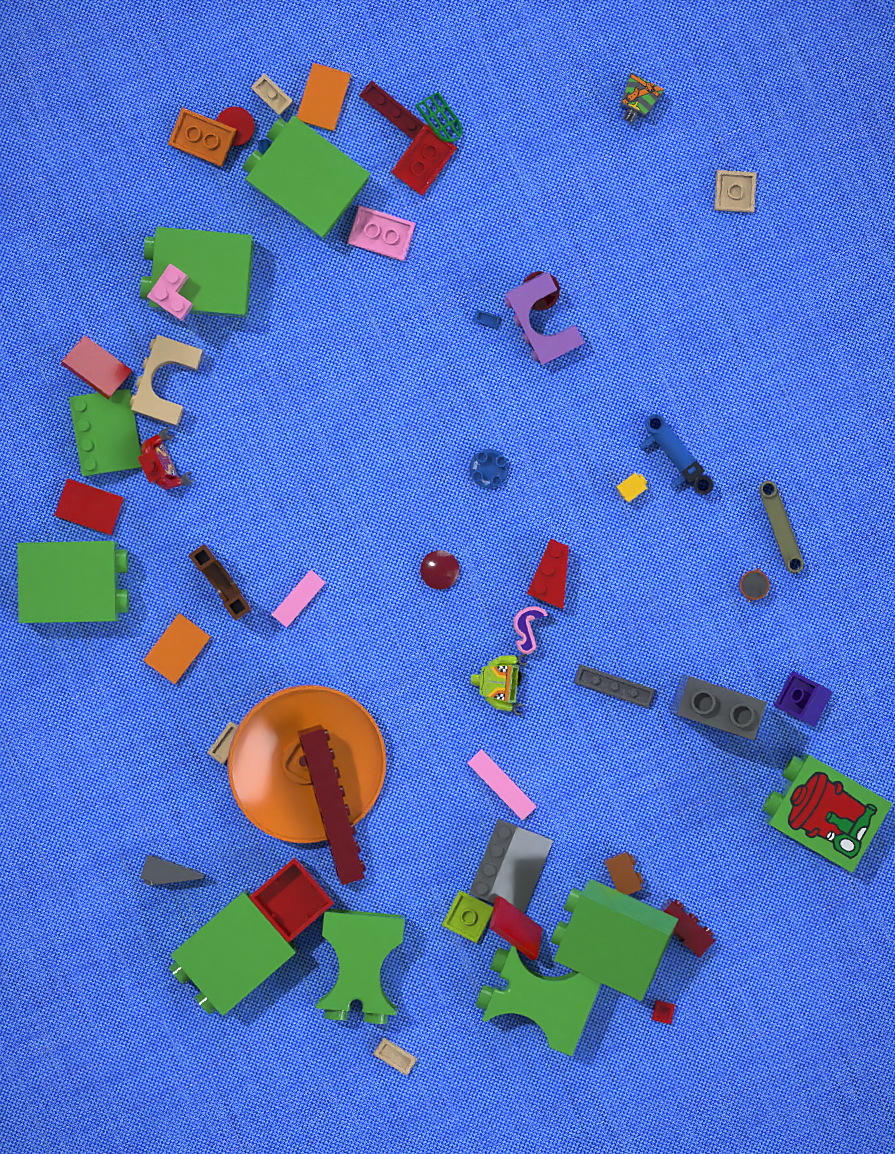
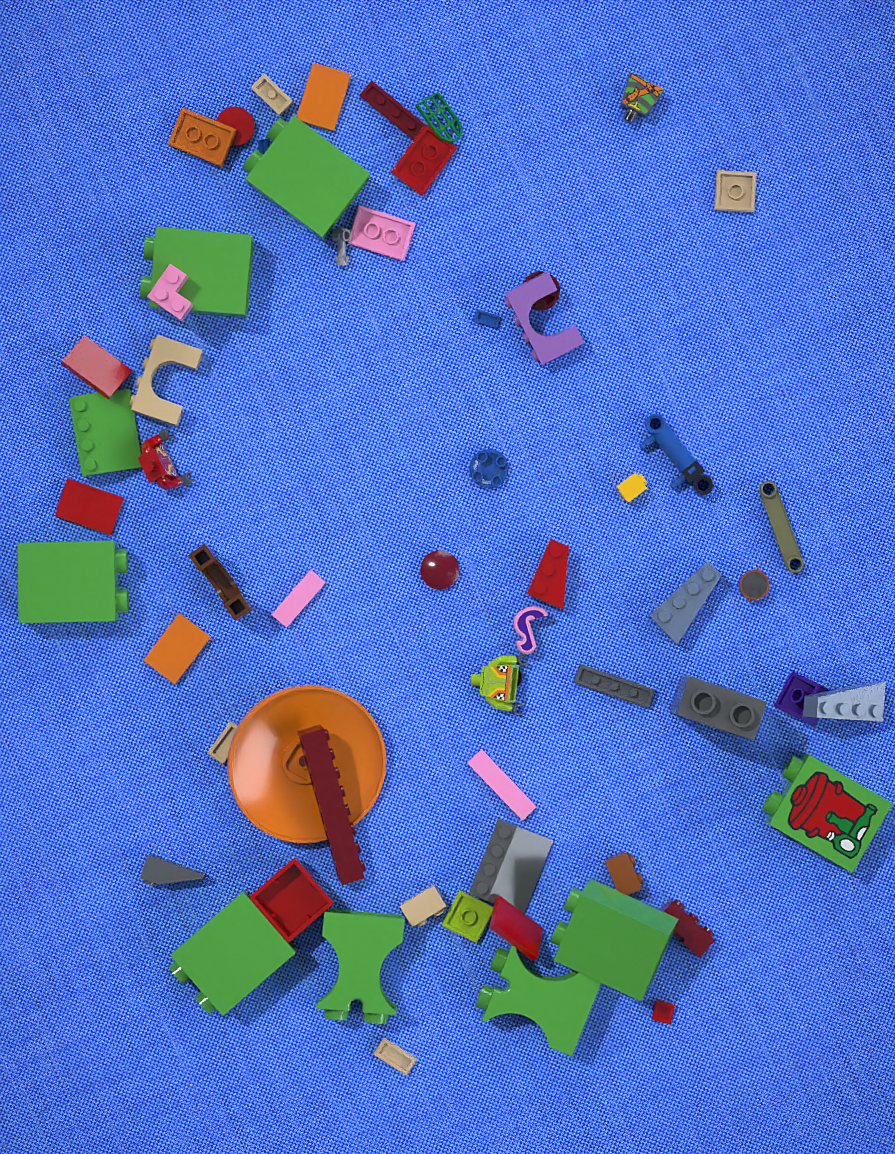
none -> light grey bar [332,228,351,266]
none -> tan brick [400,884,446,927]
none -> sand blue wedge [648,561,722,645]
none -> wedge [803,681,886,722]

